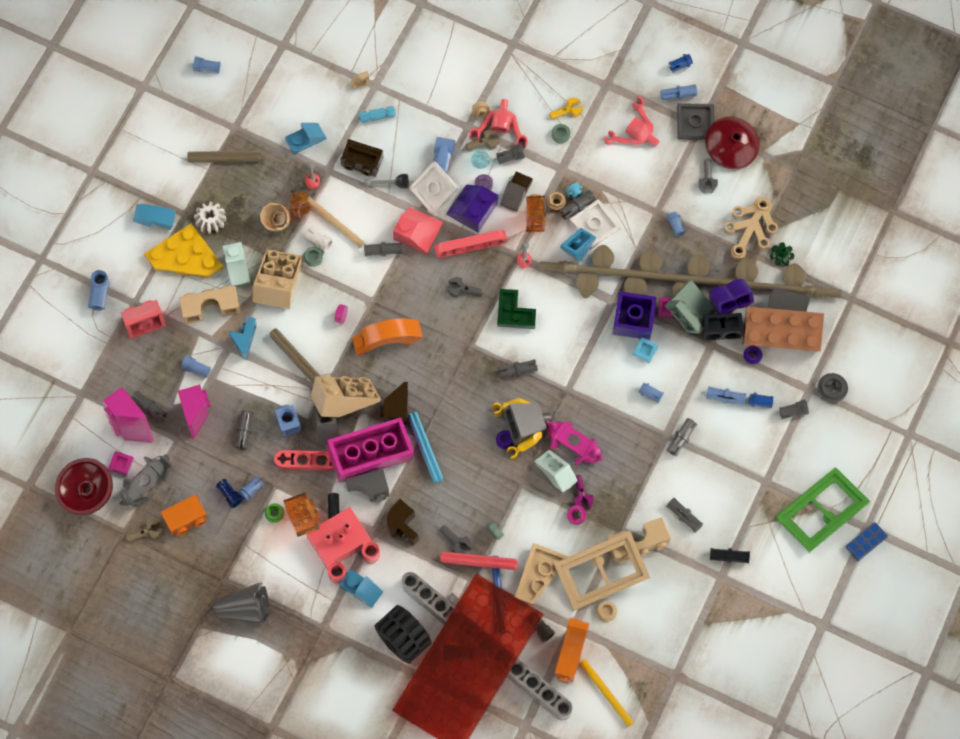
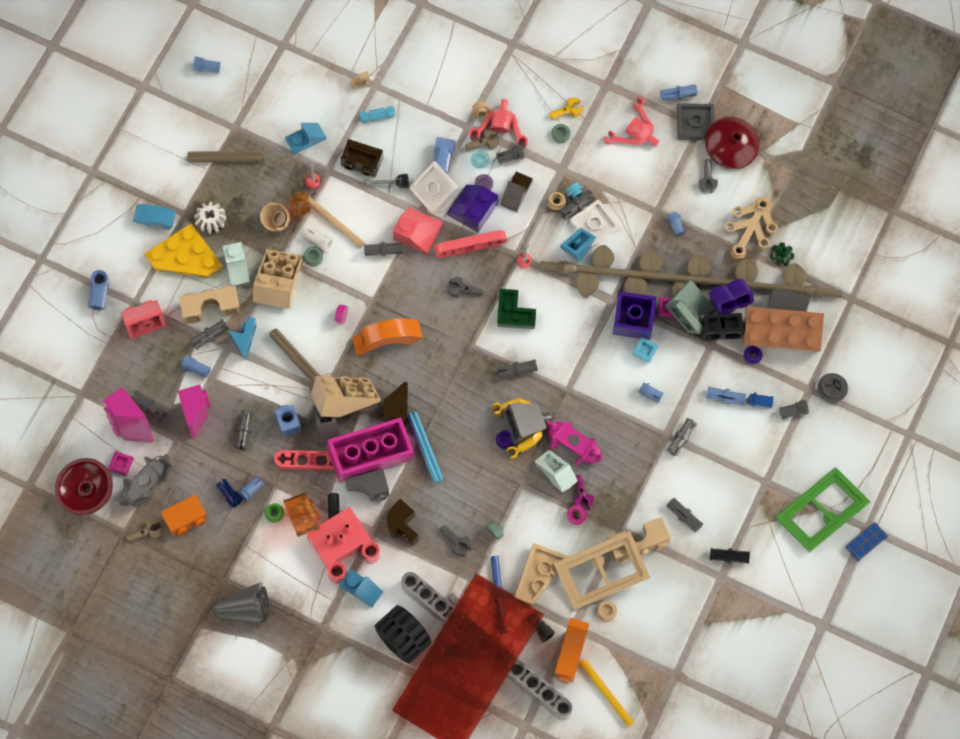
coral axle [440,552,518,570] -> none
clear orange hinge [525,194,546,232] -> none
blue pin [668,53,693,73] -> none
none -> dark grey pin [190,319,229,349]

